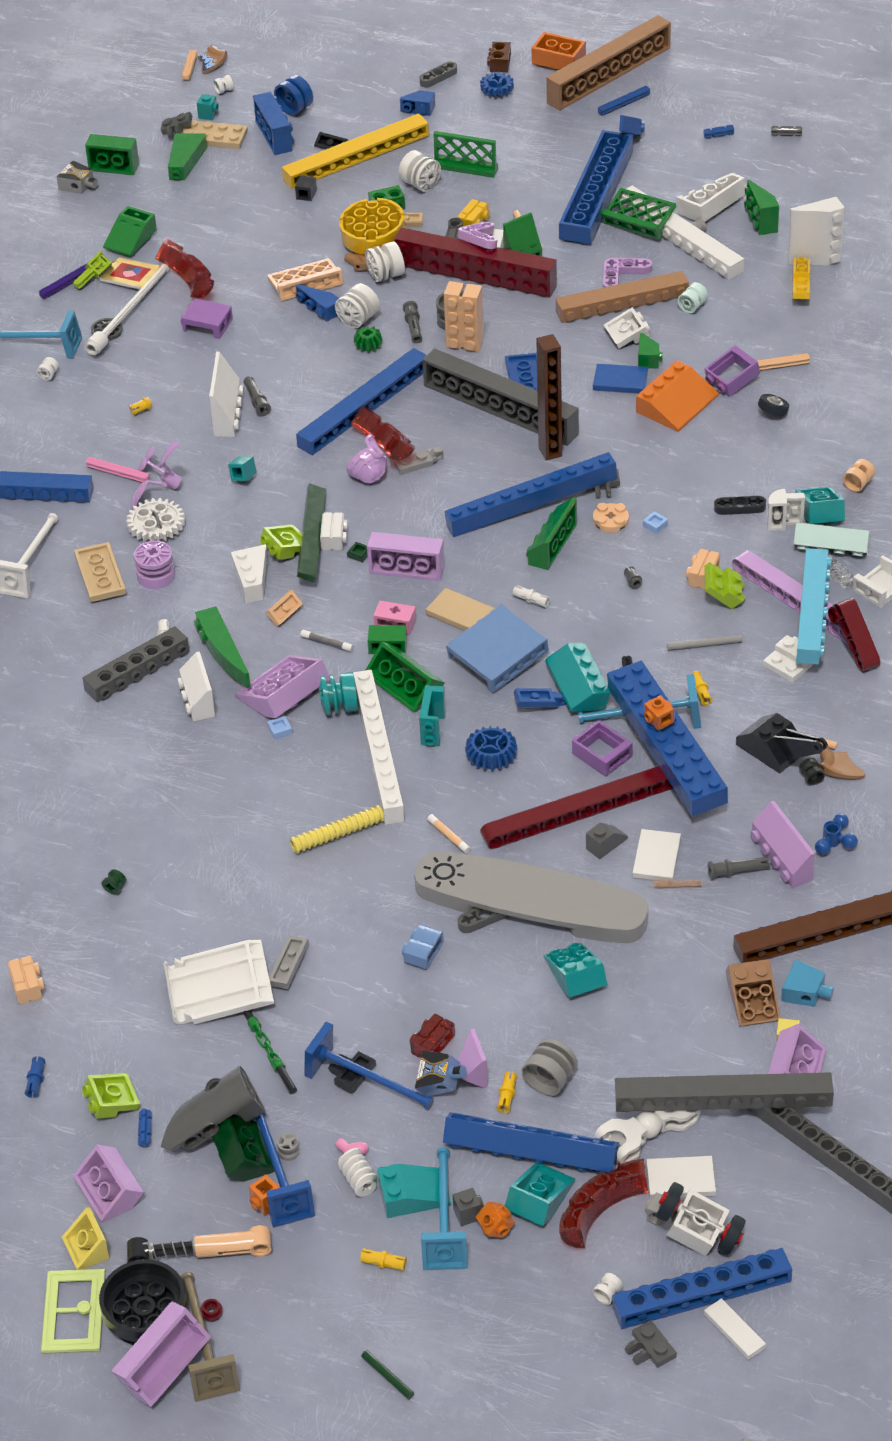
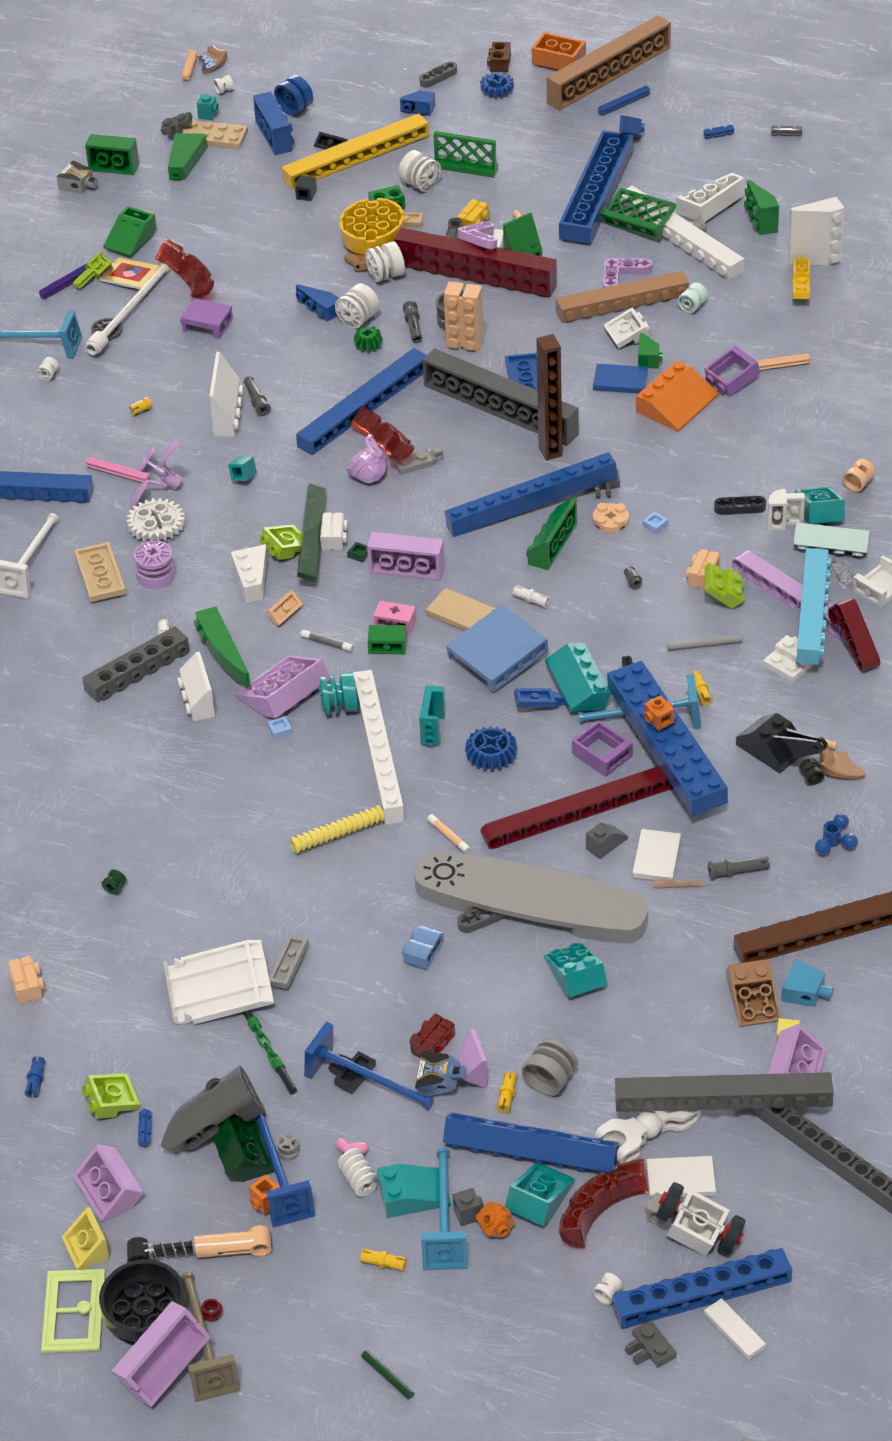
light nougat fence [267,258,343,301] -> none
green slope [365,642,445,712] -> none
lavender slope [751,801,815,888] -> none
black wheel [758,394,790,416] -> none

